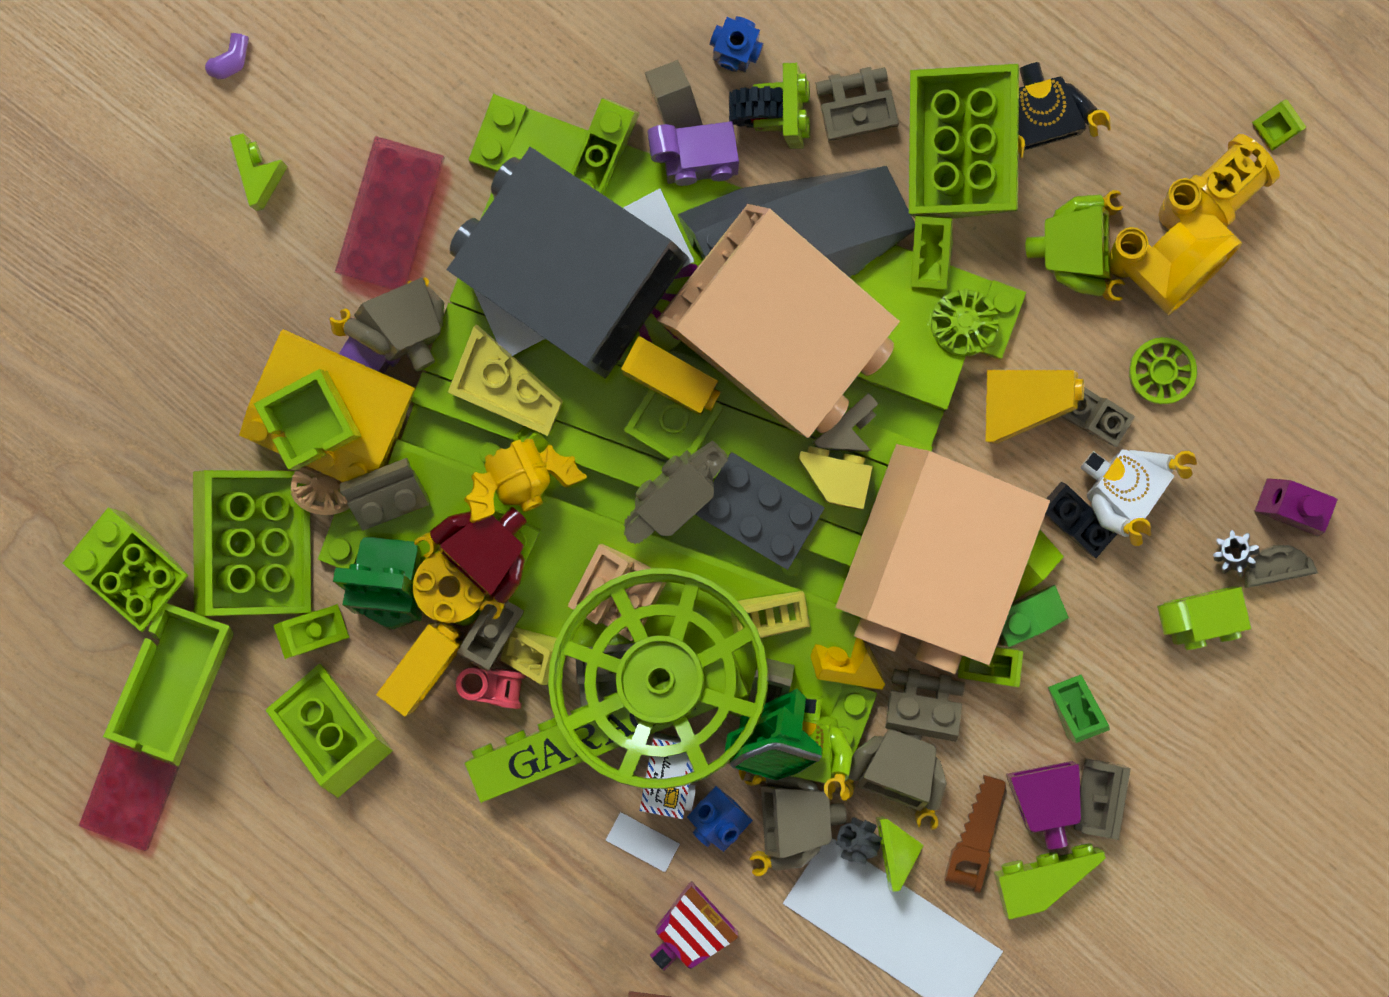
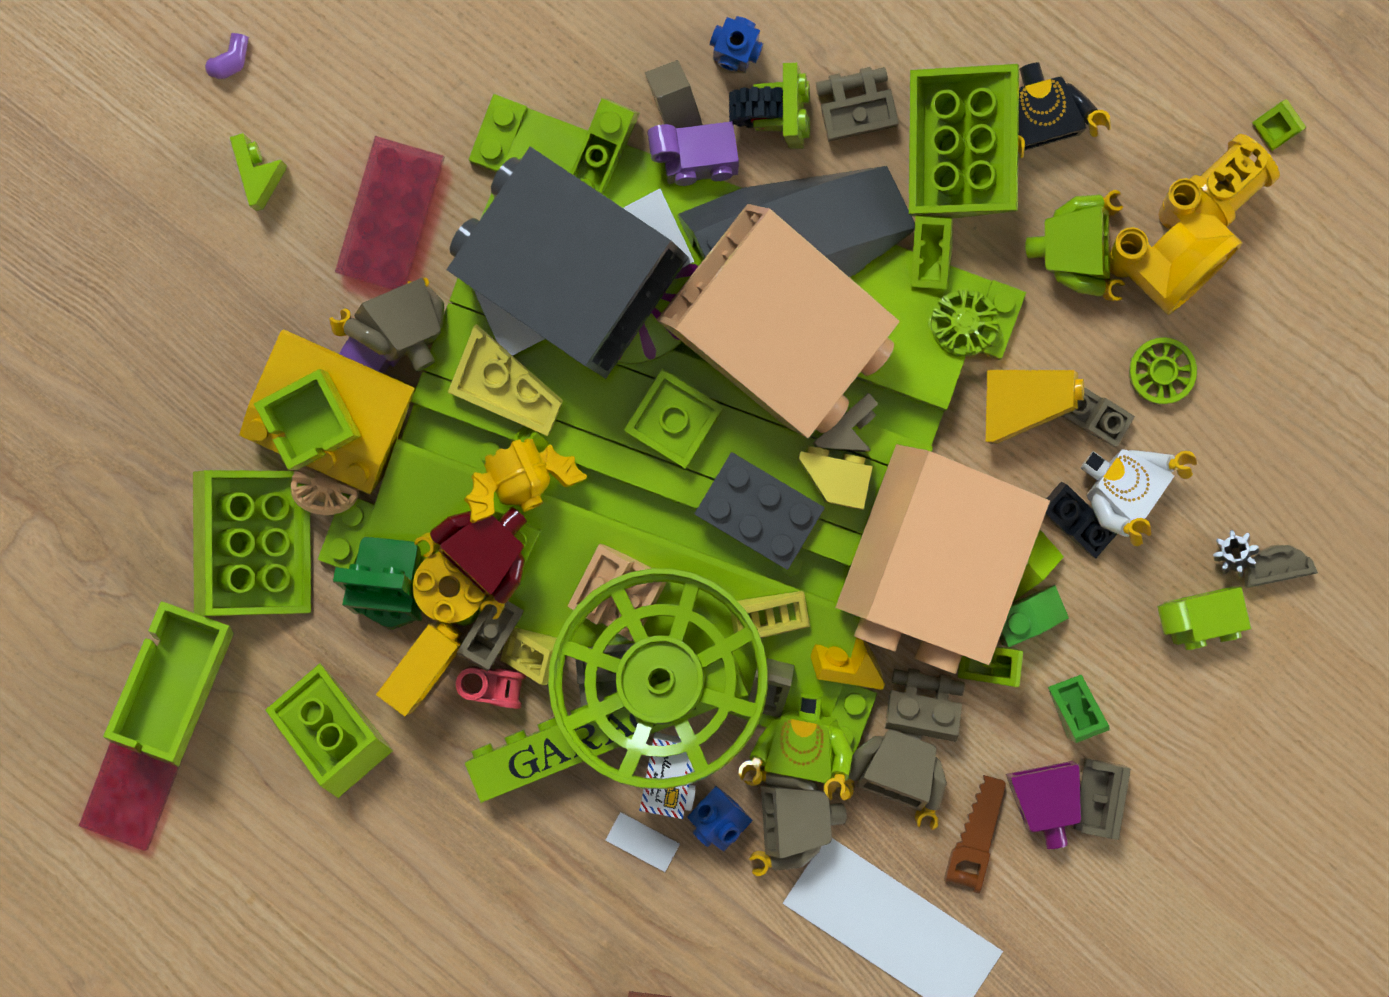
lime slope [62,507,189,632] -> none
lime slope [273,604,349,659] -> none
dark tan plate [340,458,429,531] -> none
yellow slope [621,336,721,416] -> none
dark tan hinge [624,441,728,544] -> none
torso [650,881,738,971] -> none
green piece [725,689,823,780] -> none
dark grey gear [836,817,882,865] -> none
lime slope [876,816,924,892] -> none
lime slope [994,843,1106,920] -> none
magenta torso [1254,478,1338,536] -> none

